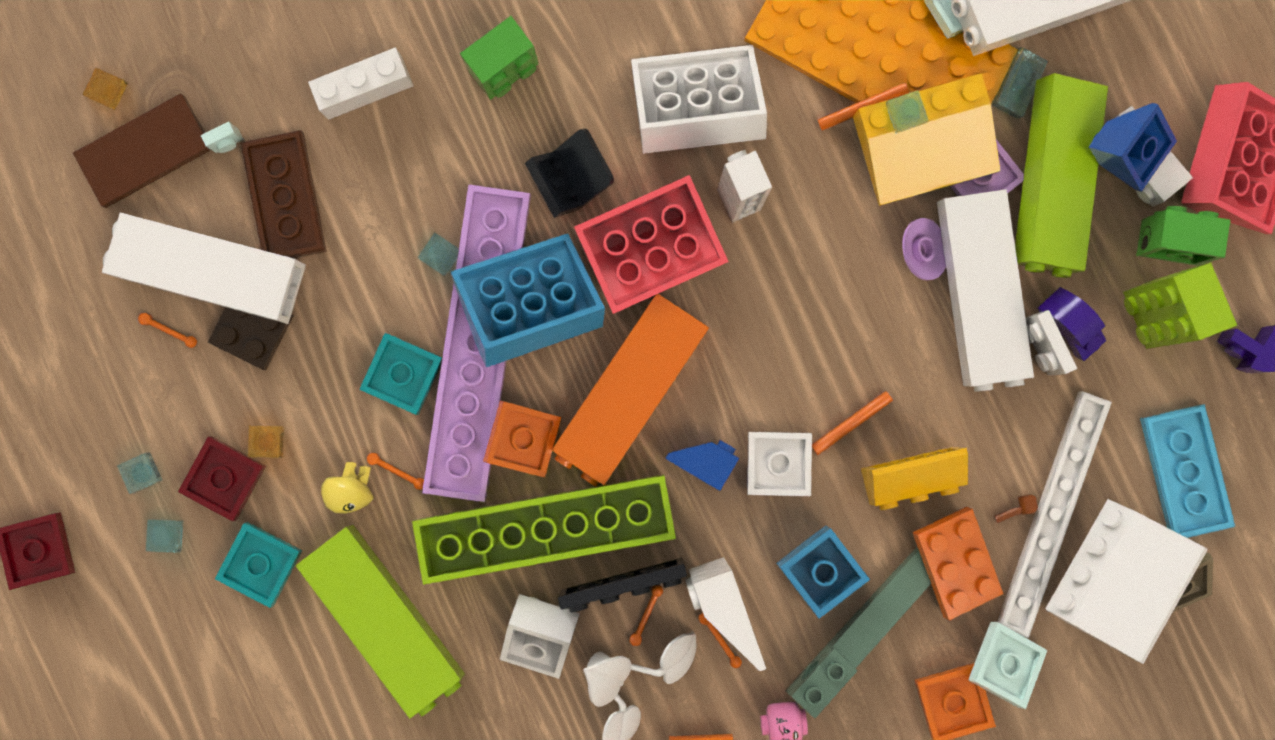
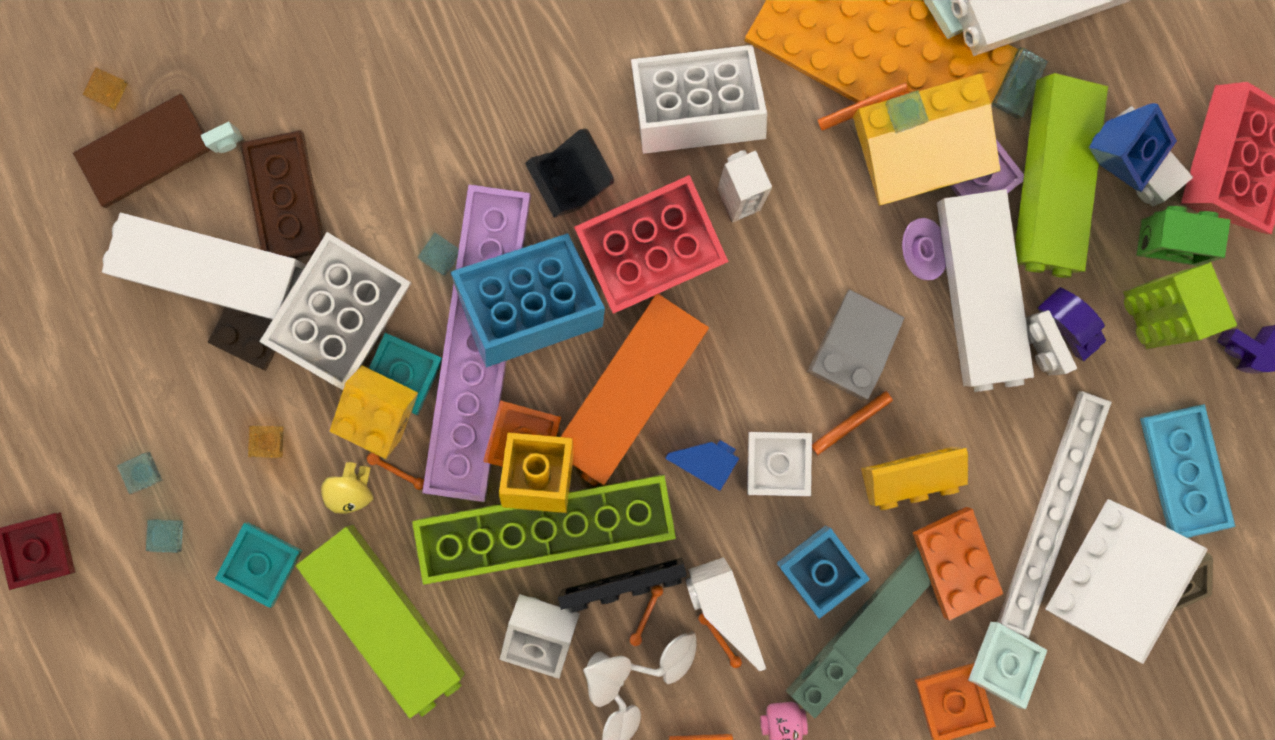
orange hinge [138,313,197,348] -> none
dark red plate [178,436,266,522] -> none
white brick [308,47,413,120] -> none
bright green brick [460,16,539,100] -> none
dark orange hand [994,494,1038,523] -> none
none -> white slope [259,232,412,390]
none -> yellow brick [329,365,418,459]
none -> yellow brick [499,433,574,513]
none -> light grey slope [807,289,905,400]

